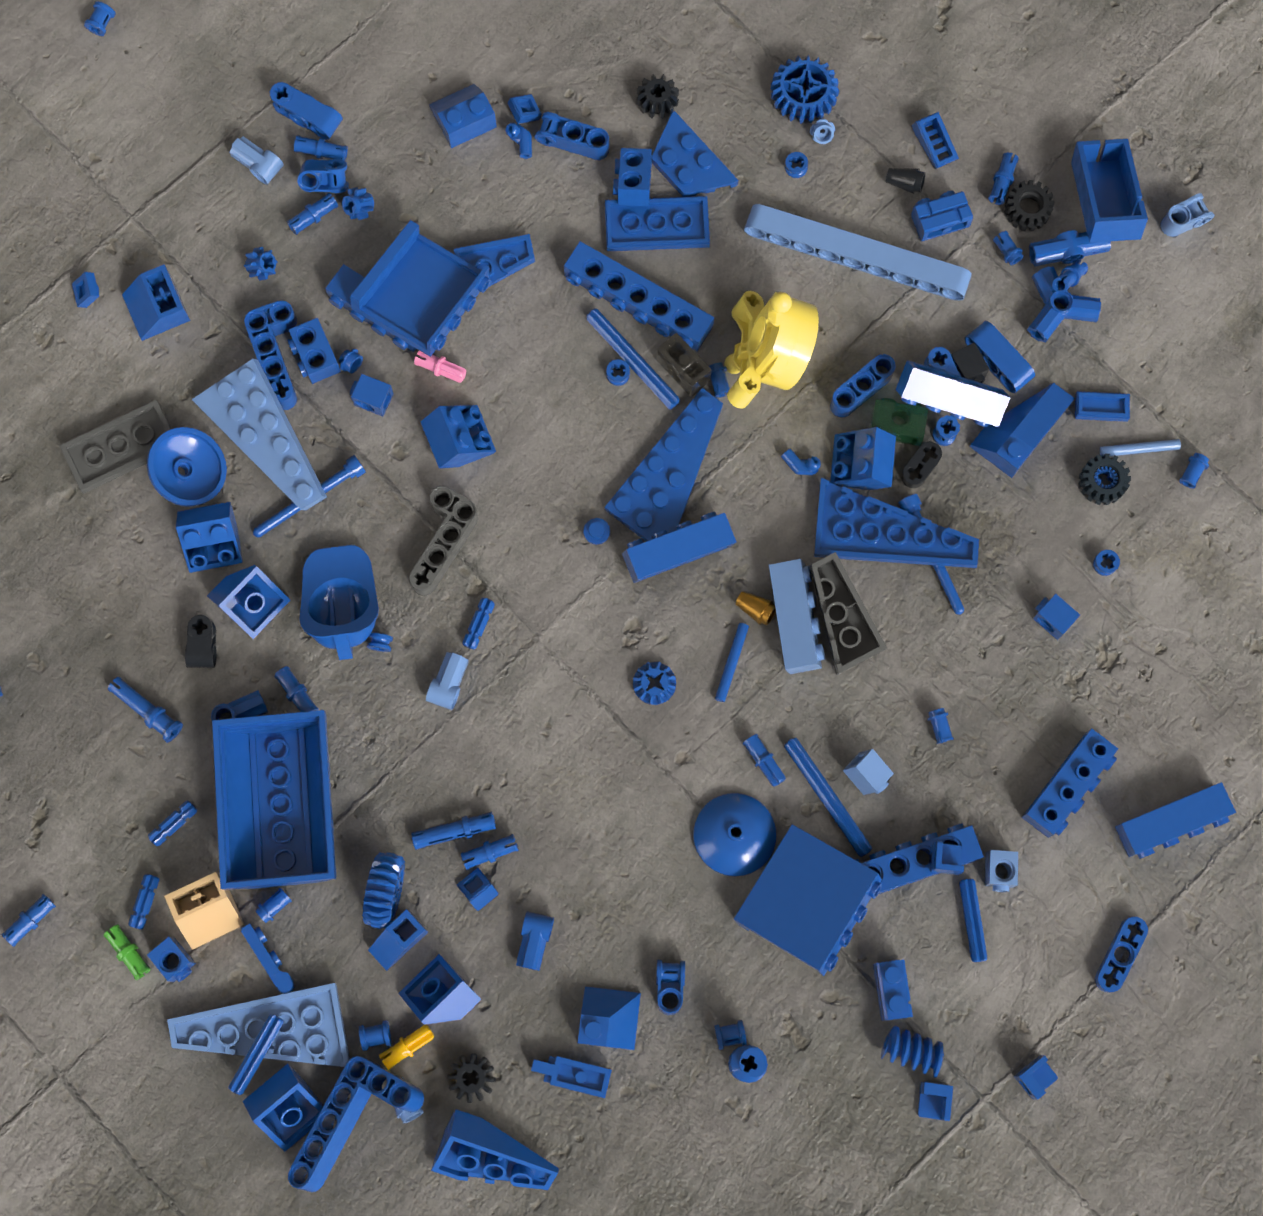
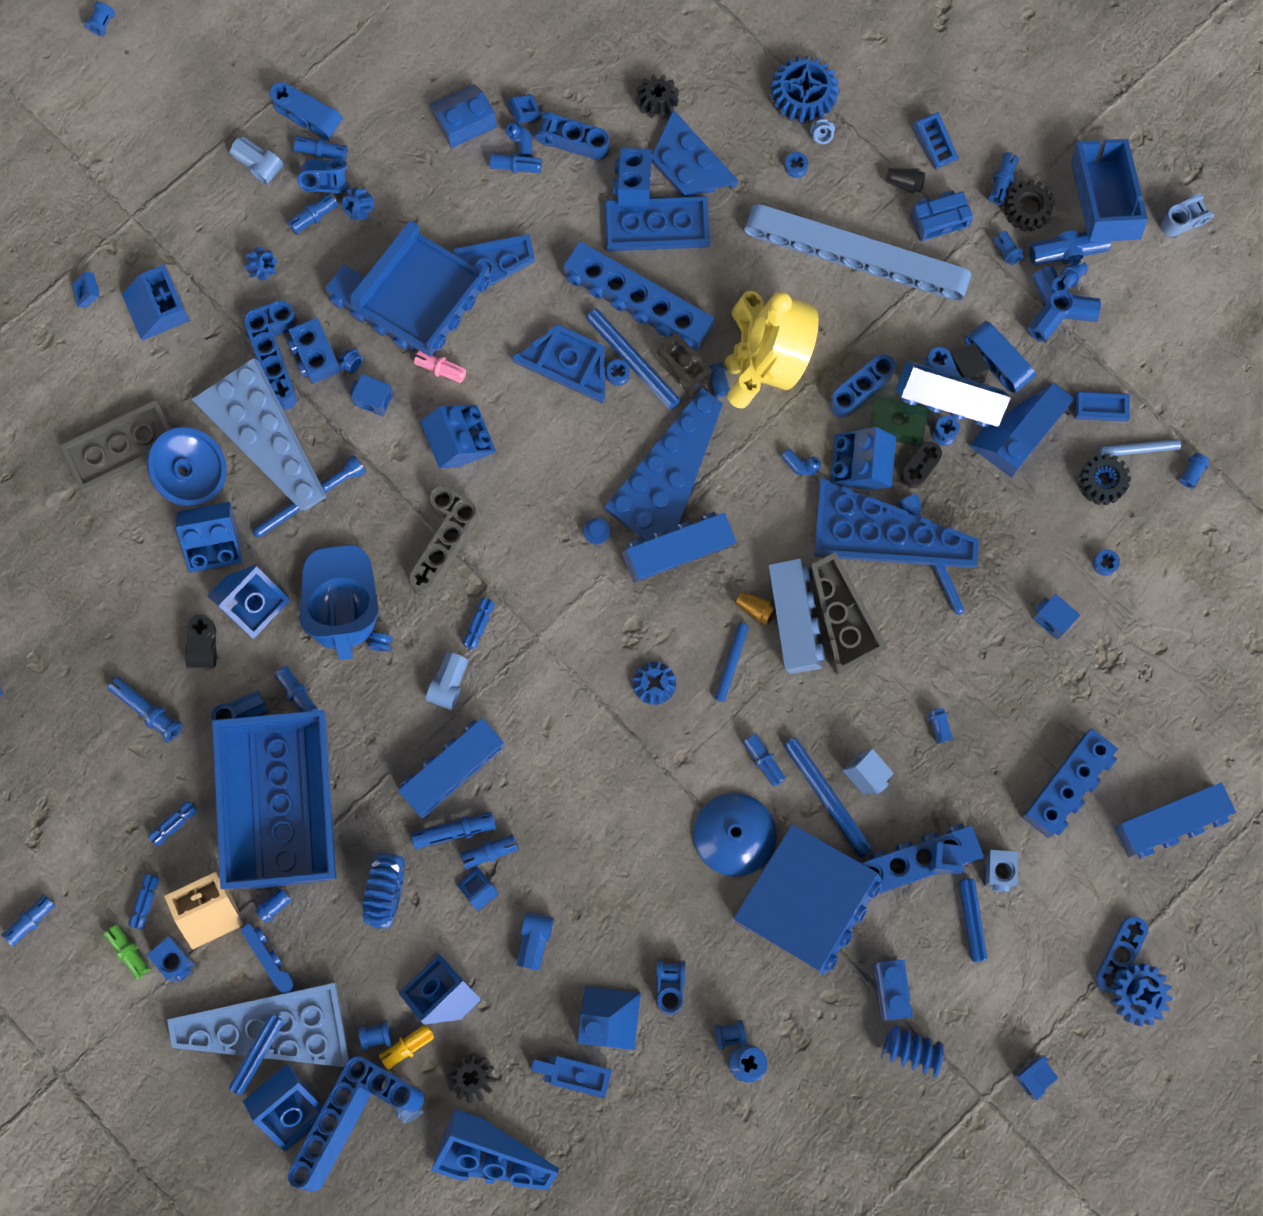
blue slope [368,909,428,971] -> none
blue panel [918,1082,953,1121] -> none
none -> blue brick [398,718,506,819]
none -> blue axle [490,153,542,174]
none -> blue wing [513,324,605,404]
none -> blue gear [1110,963,1173,1026]

